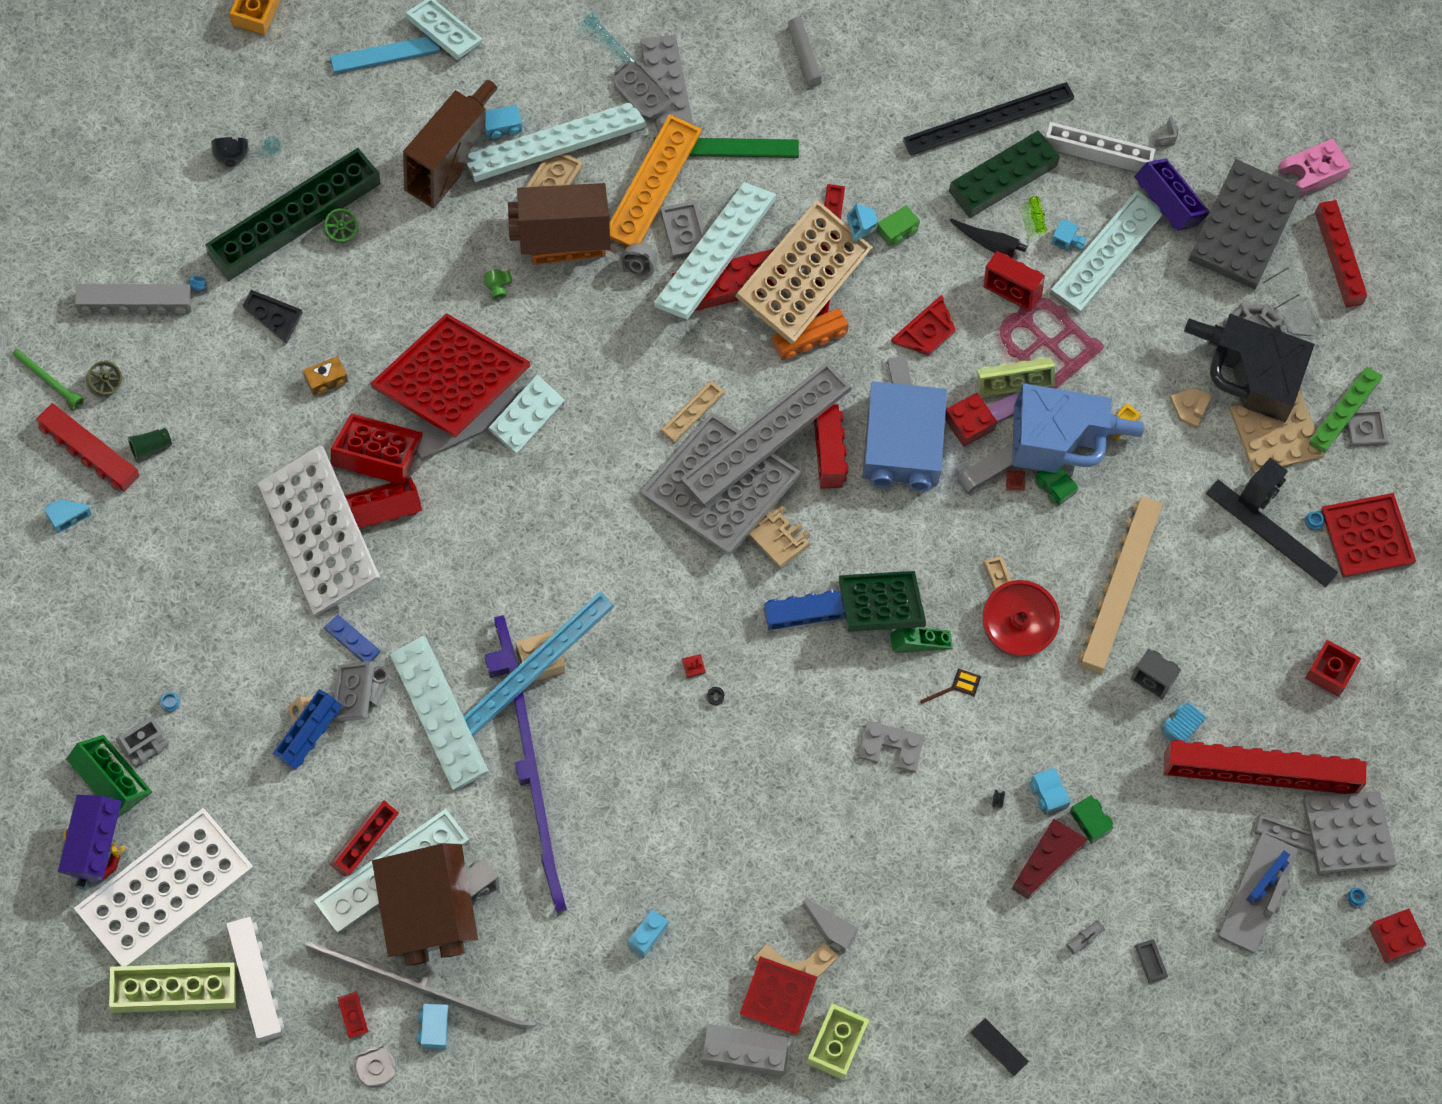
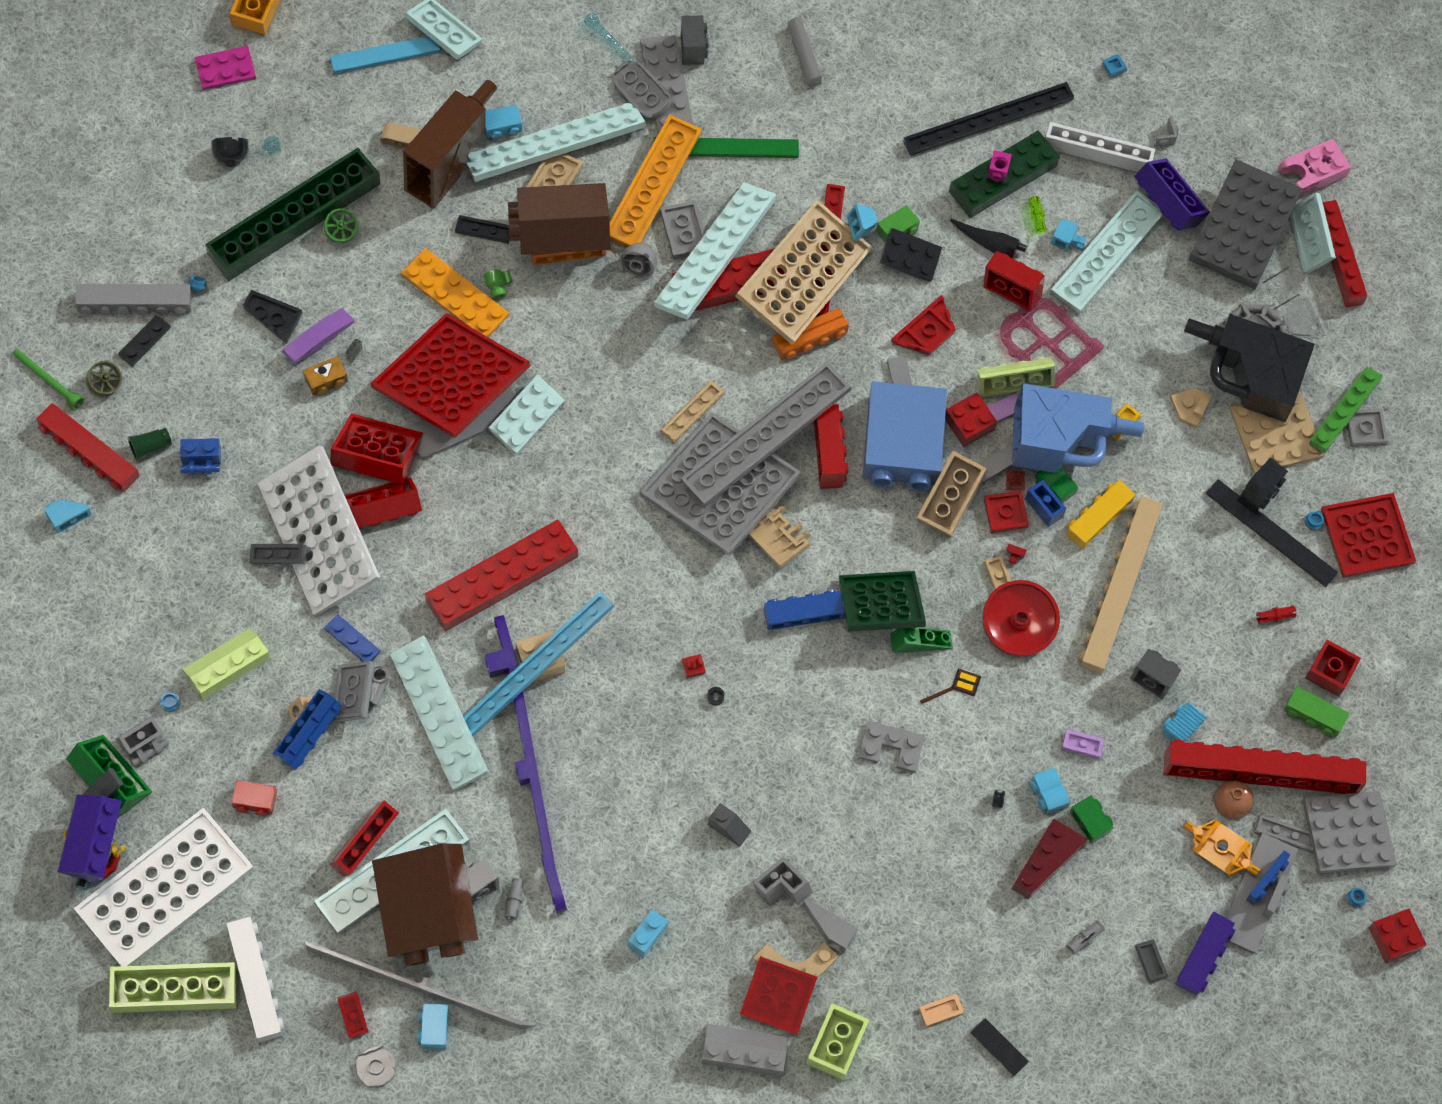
none -> dark grey tile [73,768,123,805]
none -> black plate [118,315,171,367]
none -> blue brick [180,438,221,475]
none -> yellowish green slope [182,628,270,700]
none -> dark pink plate [195,46,256,90]
none -> brick [231,780,277,816]
none -> dark grey plate [249,544,306,564]
none -> medium lavender slope [282,308,354,364]
none -> clear smoke tile [346,339,362,363]
none -> tan beam [380,122,421,149]
none -> light orange plate [401,248,510,337]
none -> red brick [425,519,578,632]
none -> black tile [455,215,510,244]
none -> light grey pin [504,878,525,920]
none -> dark grey brick [681,15,708,65]
none -> dark grey slope [708,803,751,847]
none -> light grey brick [753,857,813,905]
none -> black plate [879,228,942,282]
none -> tan brick [917,451,987,538]
none -> light nougat tile [919,994,964,1027]
none -> red plate [984,490,1029,533]
none -> dark pink brick [987,150,1012,182]
none -> red tile [1006,544,1027,564]
none -> blue brick [1025,480,1067,527]
none -> lavender plate [1062,729,1105,759]
none -> yellow brick [1066,480,1136,549]
none -> dark azure plate [1102,54,1127,78]
none -> dark purple brick [1175,912,1236,995]
none -> light orange plate [1183,820,1261,877]
none -> nougat cylinder [1214,780,1254,819]
none -> red pin [1256,605,1297,624]
none -> bright green brick [1283,686,1349,738]
none -> light aqua plate [1290,192,1336,273]

